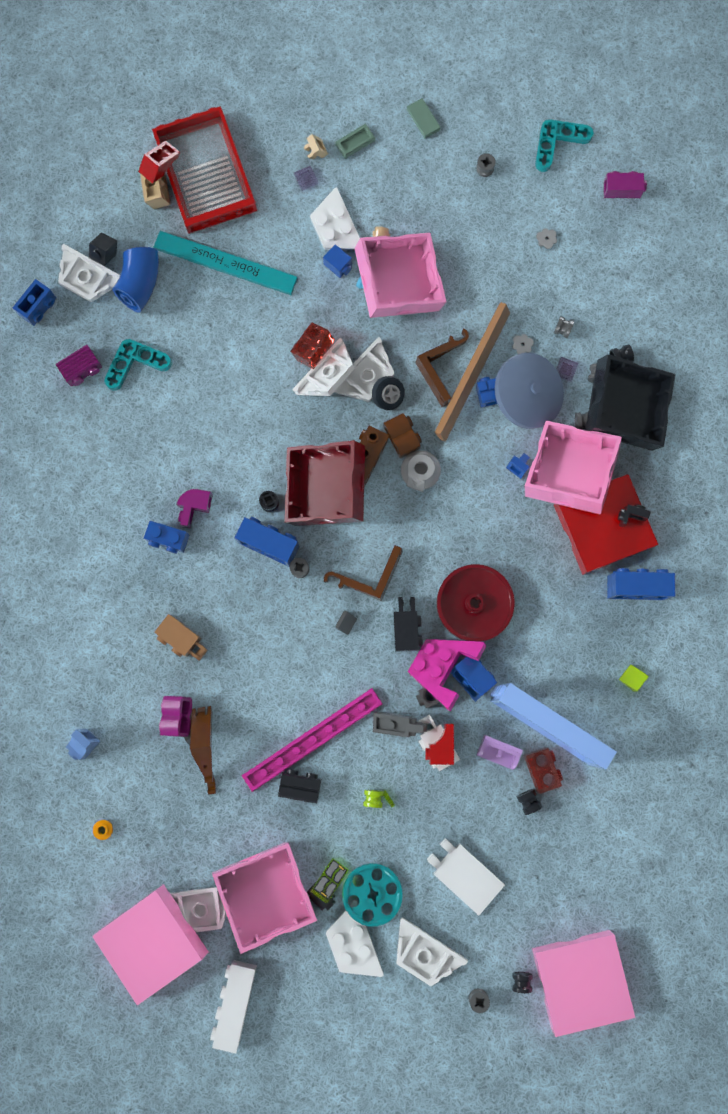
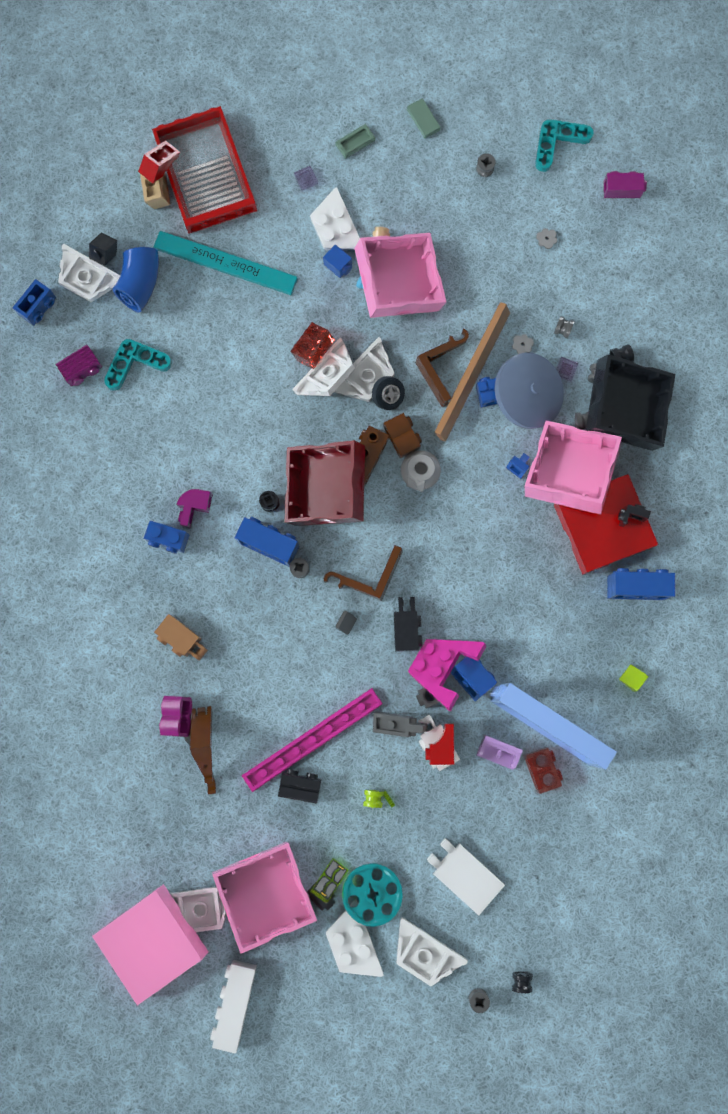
medium blue arch [66,729,101,760] -> none
light orange plate [93,820,113,840] -> none
tan tile [304,134,328,159] -> none
dark red dish [436,564,515,642] -> none
black wheel [516,788,543,815] -> none
bright pink tile [532,930,635,1037] -> none

